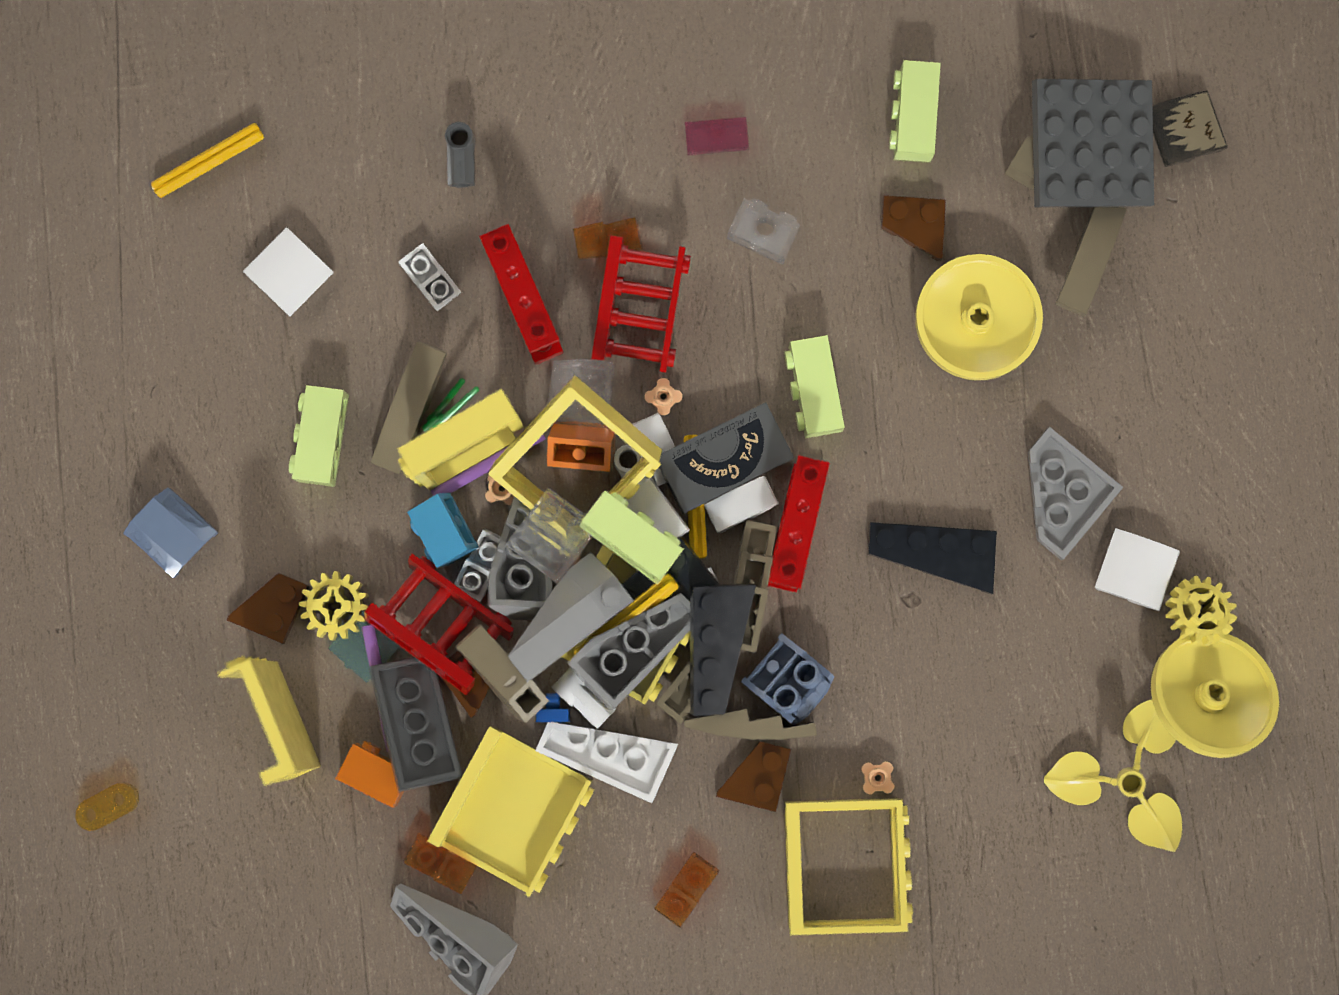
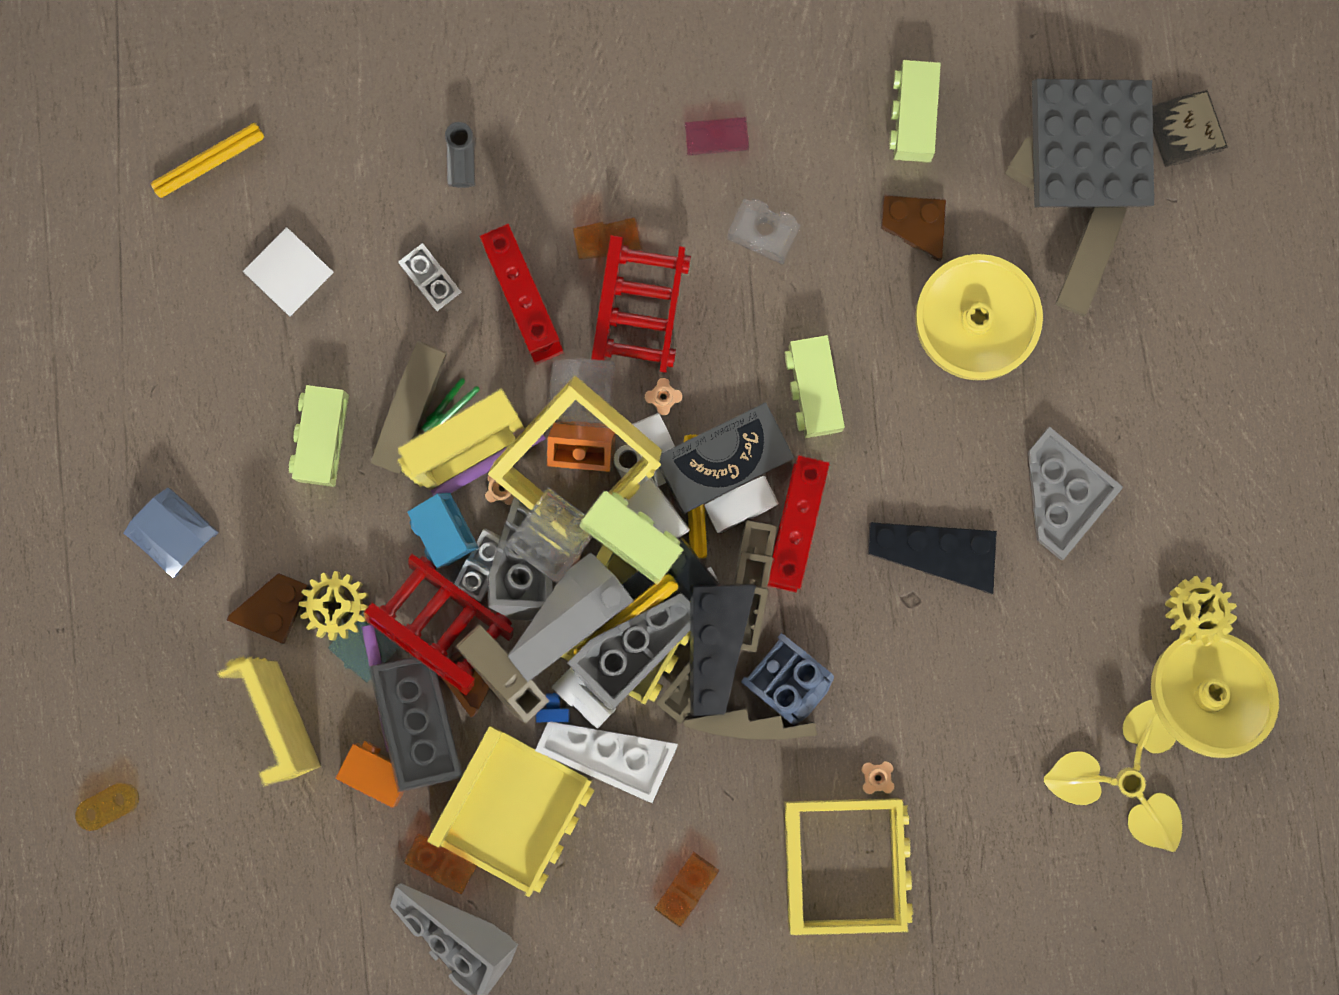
reddish brown wing [716,741,791,812] -> none
white slope [1095,528,1180,611] -> none

